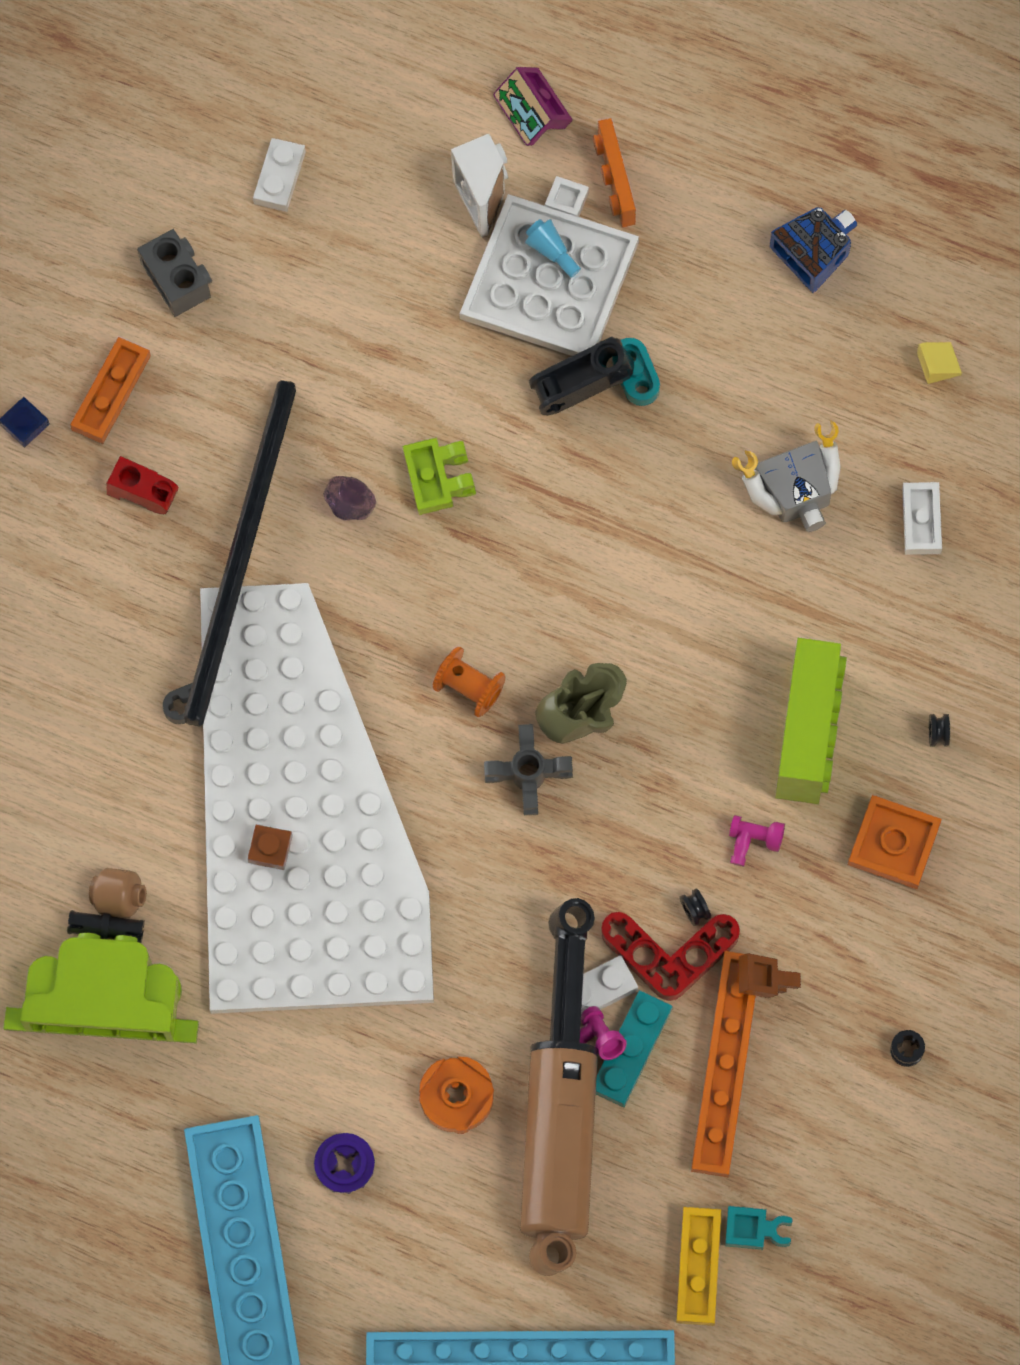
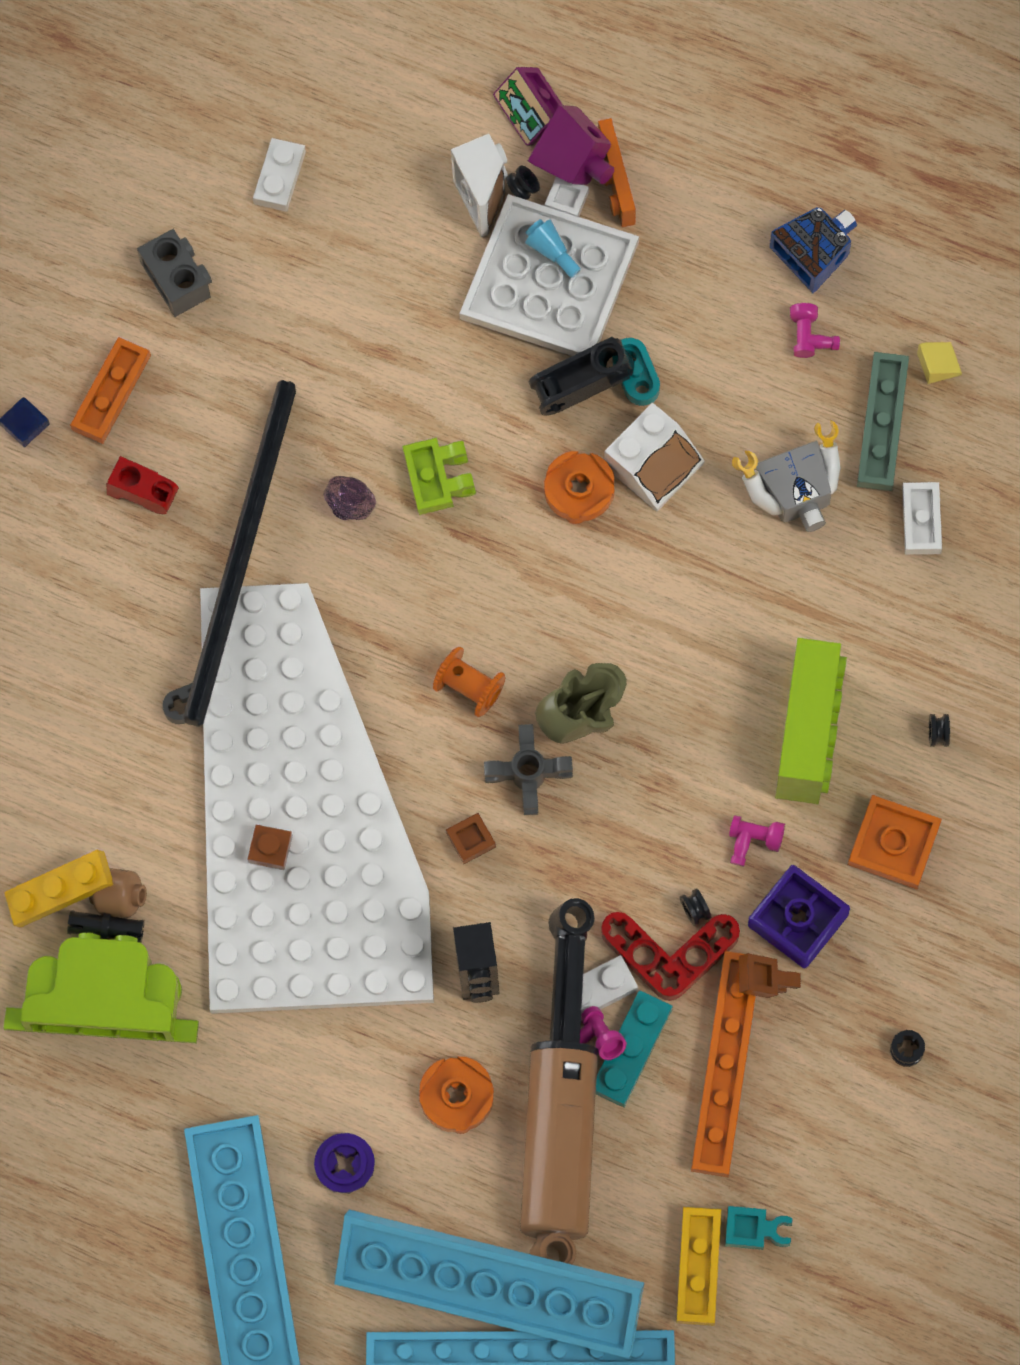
none -> yellow plate [4,849,113,927]
none -> medium azure plate [334,1210,644,1358]
none -> dark orange plate [446,813,496,864]
none -> black brick [453,922,500,1003]
none -> black bush [506,165,540,200]
none -> magenta torso [527,105,614,185]
none -> orange plate [544,451,615,524]
none -> white slope [604,402,705,512]
none -> dark purple brick [748,865,850,968]
none -> dark pink piece [790,303,840,358]
none -> sand green plate [857,352,909,491]

